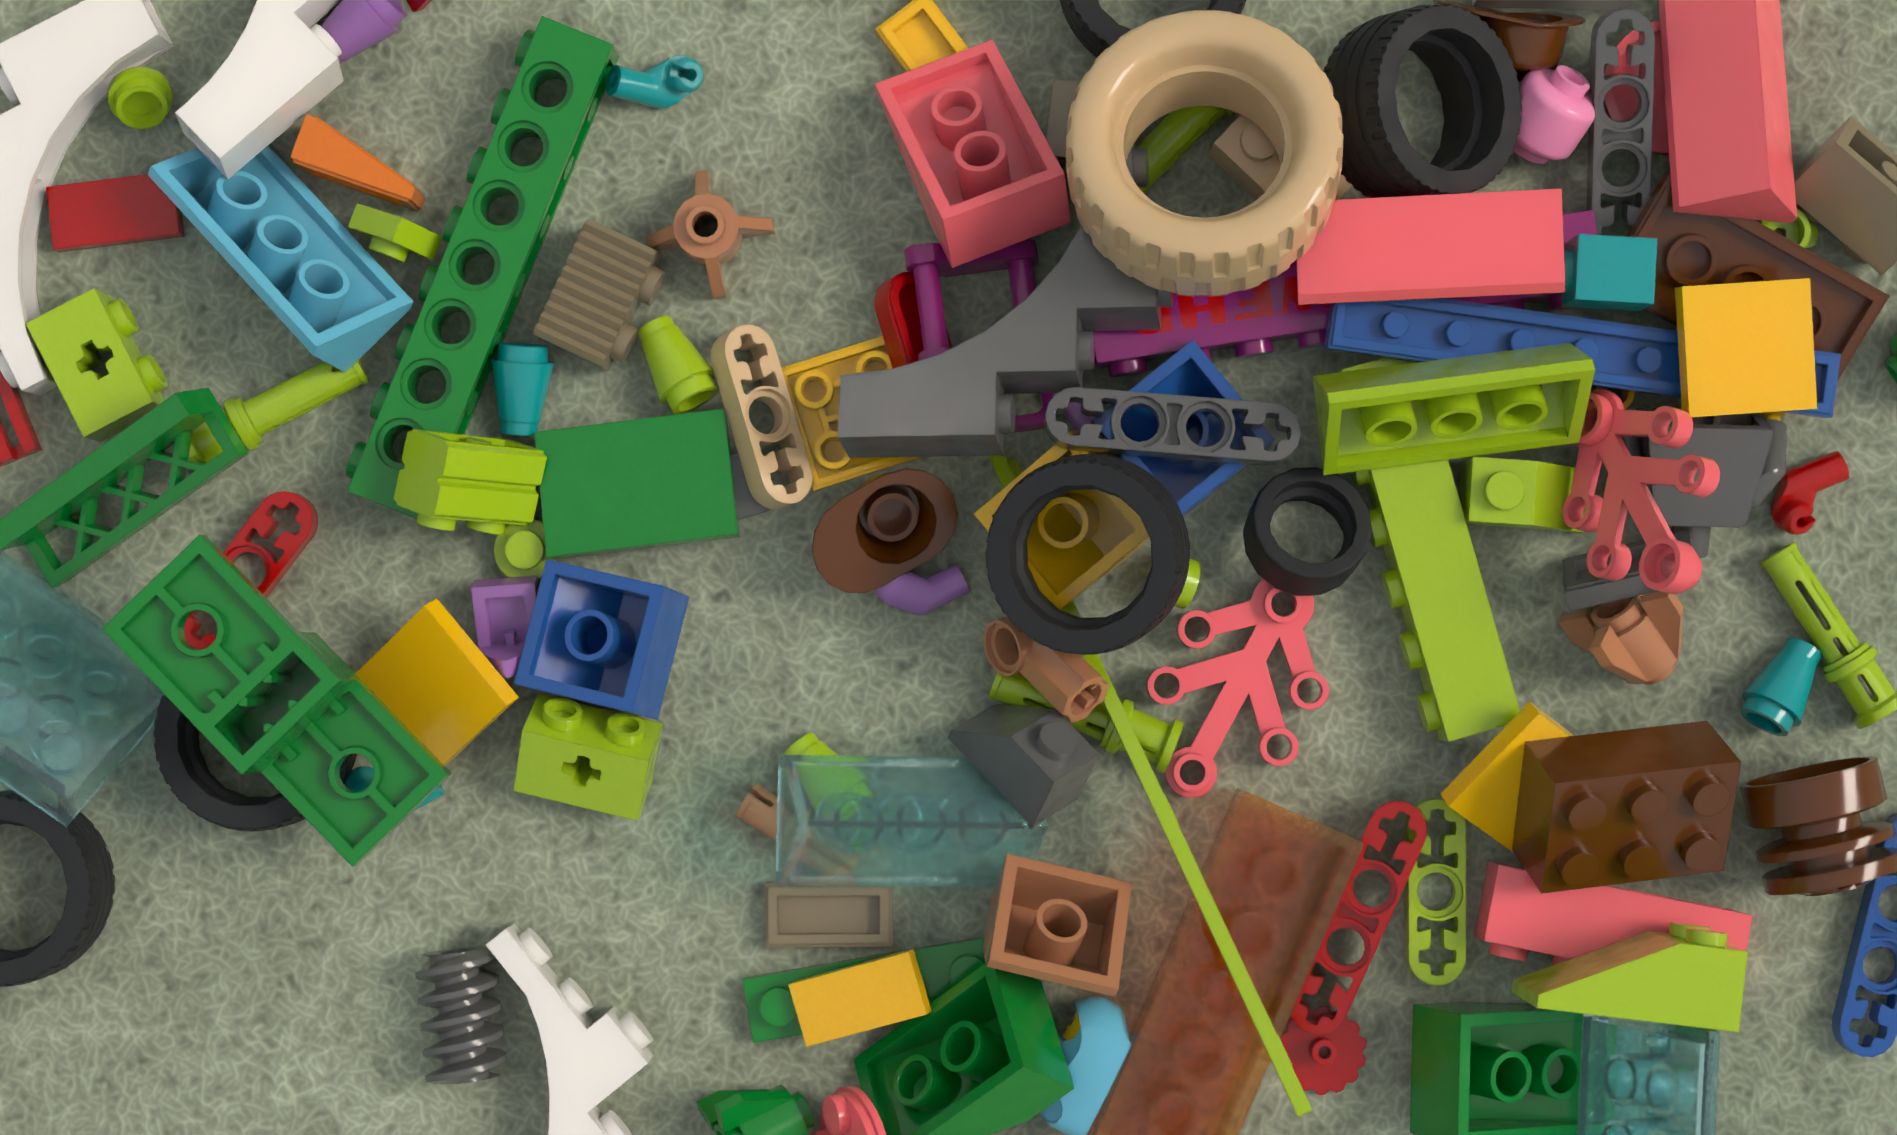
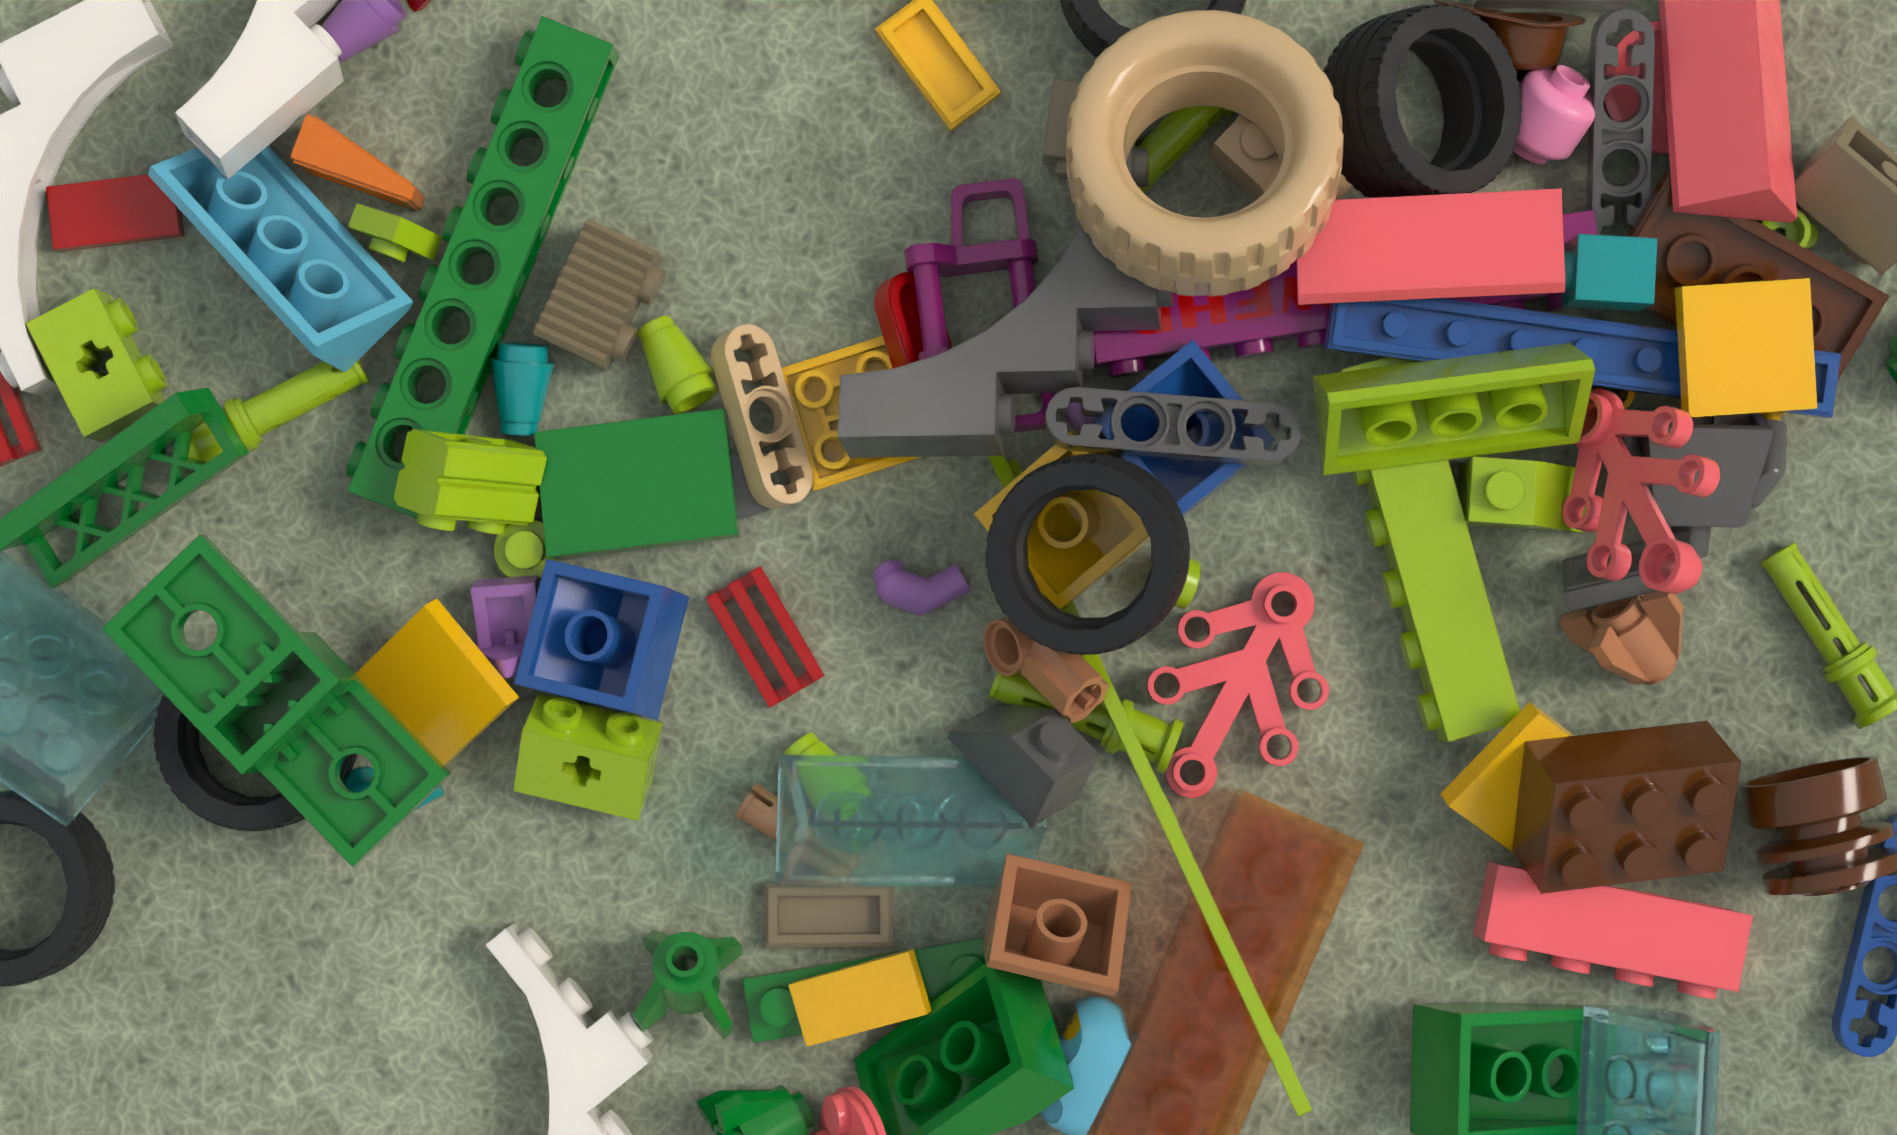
lime plate [107,67,173,129] -> none
red beam [184,491,318,650] -> none
dark grey piece [415,946,507,1085] -> none
teal arm [606,55,704,108] -> none
nougat brick [646,170,775,299] -> none
reddish brown piece [812,468,958,593] -> none
coral slope [875,39,1071,268] -> none
black tyre [1243,467,1372,596] -> none
red piece [1279,1005,1366,1095] -> none
red beam [1289,800,1428,1035] -> none
lime beam [1404,798,1466,986] -> none
lime slope [1511,922,1748,1032] -> none
teal cone [1740,637,1822,736] -> none
red arm [1771,451,1849,535] -> none
none -> green brick [633,930,742,1040]
none -> red tile [706,566,825,708]

